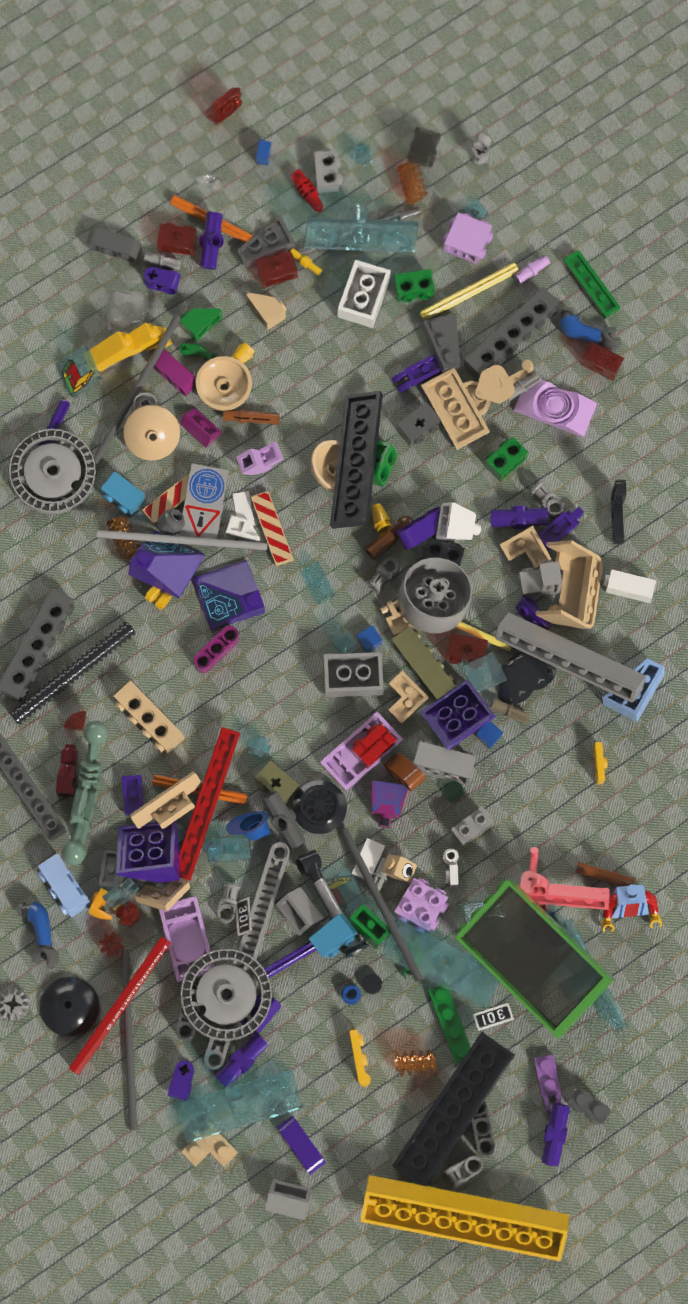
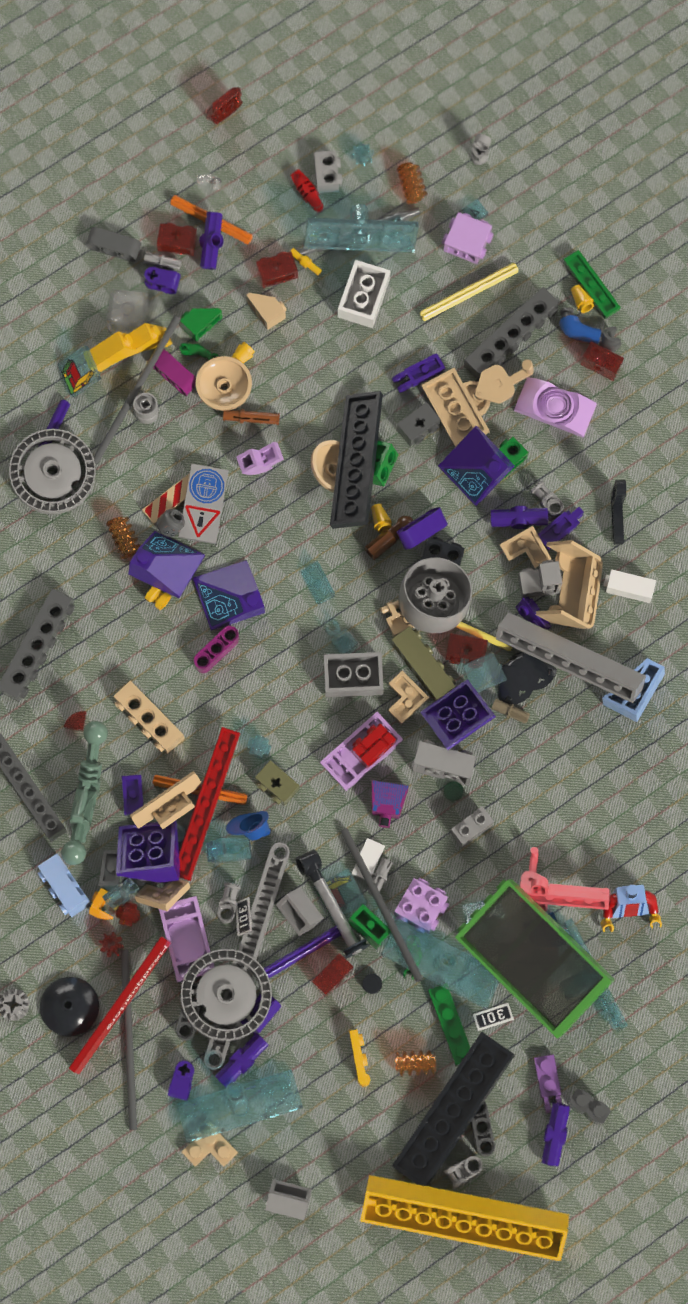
black piece [10,621,136,725] -> none
piece [17,901,59,970] -> none
dark red piece [55,744,79,797] -> none
light grey piece [96,530,267,550] -> none
dark azure brick [100,472,145,516] -> none
tan dish [123,405,180,461] -> none
magenta slope [180,407,222,448] -> none
white tile [226,515,260,542] -> none
white sticker [233,491,255,525] -> none
dark grey wing [237,215,295,268] -> none
tile [251,491,294,567] -> none
blue piece [256,140,271,166] -> none
dark grey piece [262,790,306,849] -> none
dark purple beam [276,1115,326,1175] -> none
black wheel [292,780,347,834] -> none
dark azure brick [309,914,358,958] -> none
blue plate [341,984,361,1005] -> none
blue piece [357,625,383,653] -> none
light grey connector [366,557,399,593] -> none
tan brick [382,854,417,883] -> none
dark orange beam [383,752,426,791] -> none
green brick [394,269,435,303] -> none
clear smoke brick [407,126,441,168] -> none
dark grey wing [421,313,461,372] -> none
white torso [436,502,481,541] -> none
white plate [443,849,459,888] -> none
blue piece [476,721,503,749] -> none
light grey axle [510,372,541,400] -> none
lavender pin [514,254,551,285] -> none
dark orange pin [575,861,635,886] -> none
yellow plate [593,742,607,784] -> none
none -> clear red brick [312,953,354,998]
none -> dark purple slope [438,426,515,506]
none -> yellow cone [571,285,594,313]

